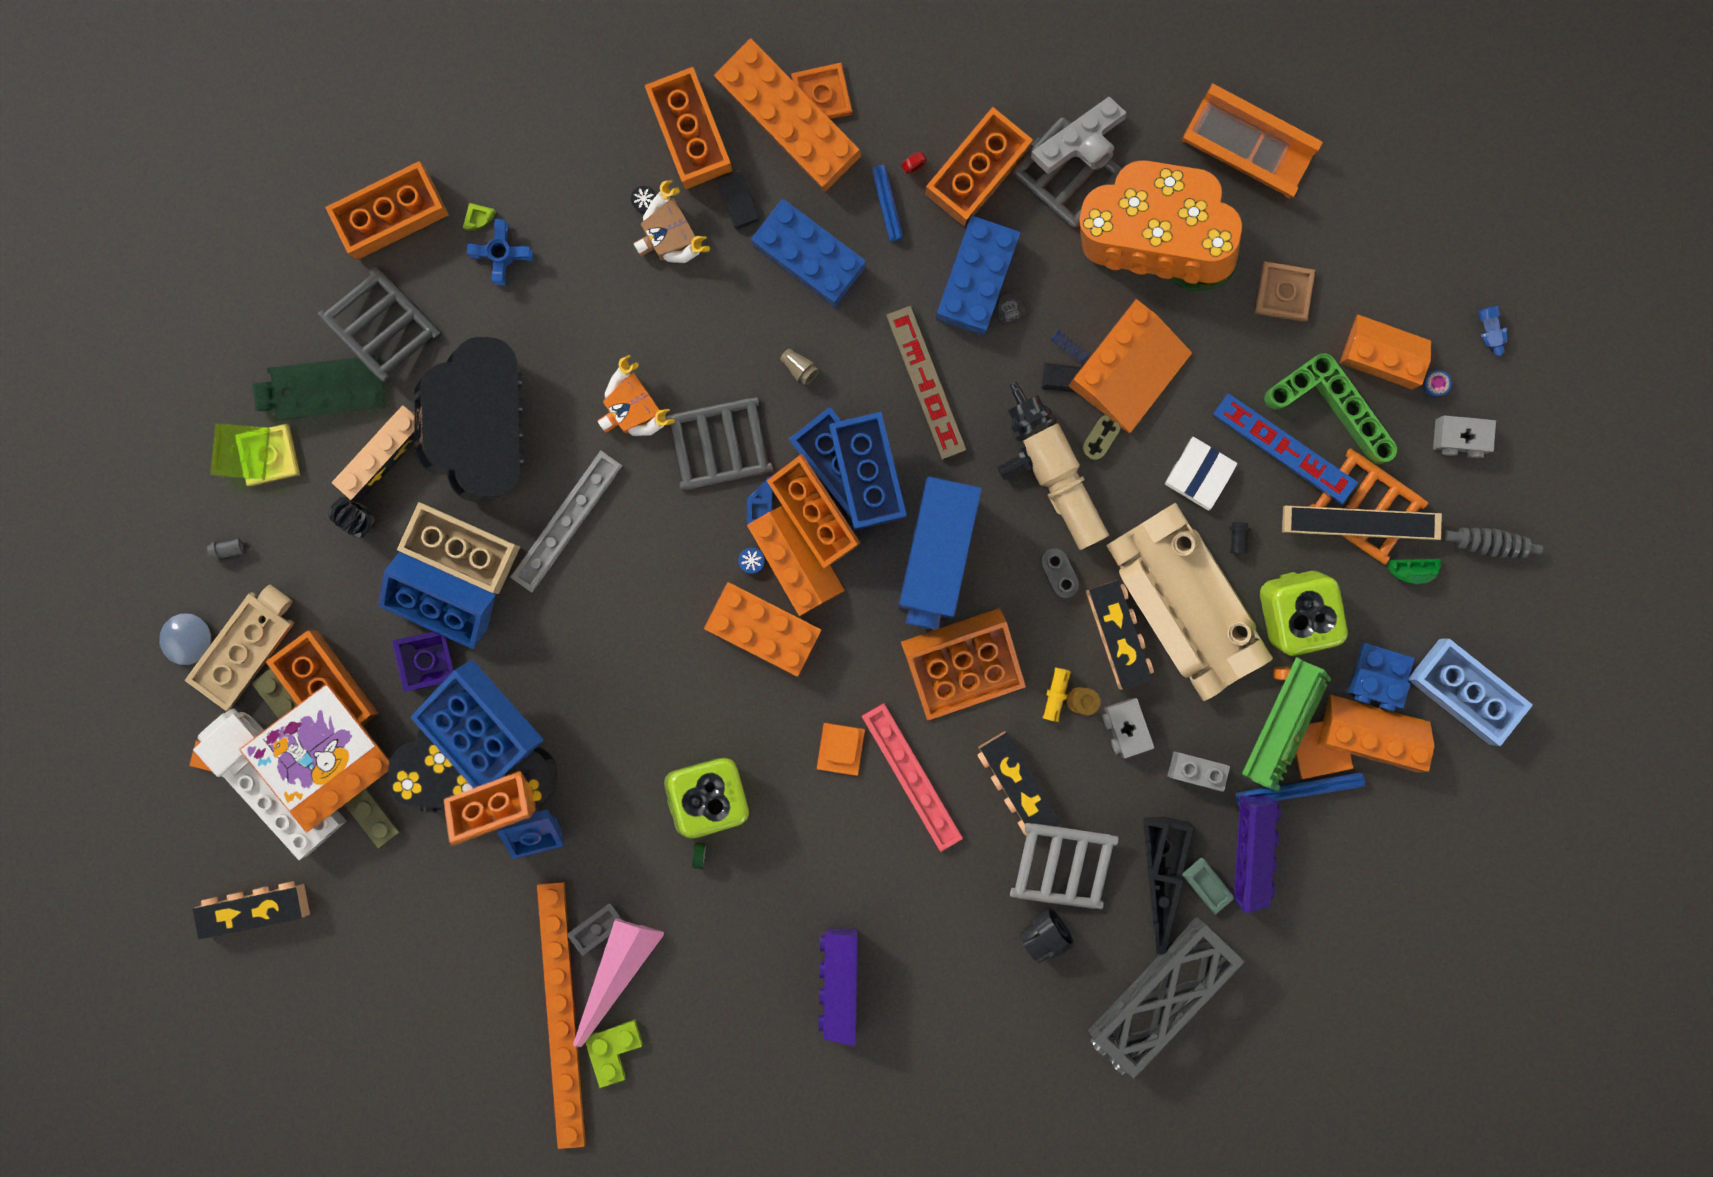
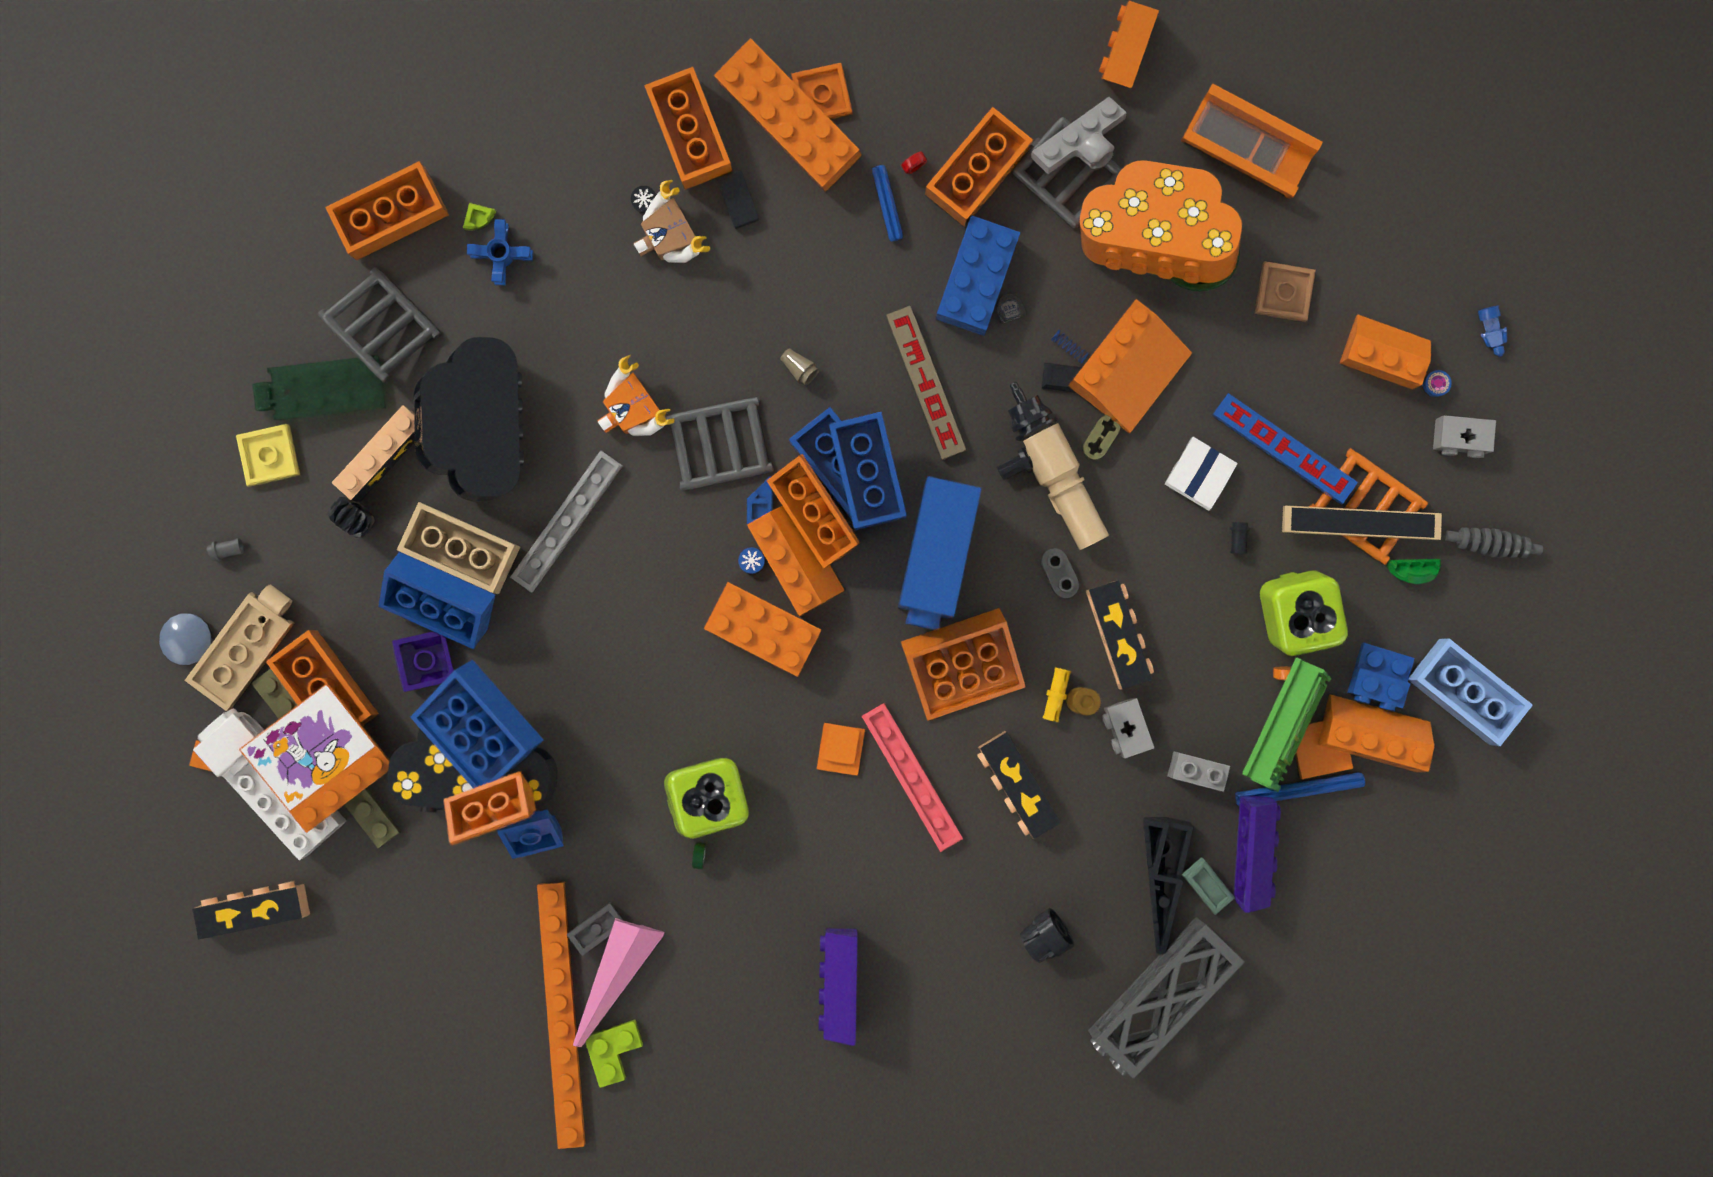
clear neon green tile [210,423,270,480] -> none
blue brick [751,198,866,308] -> none
light grey bar [1010,823,1119,910] -> none
tan panel [1106,503,1273,701] -> none
bright green beam [1264,353,1397,464] -> none
none -> orange wedge [1099,1,1159,88]

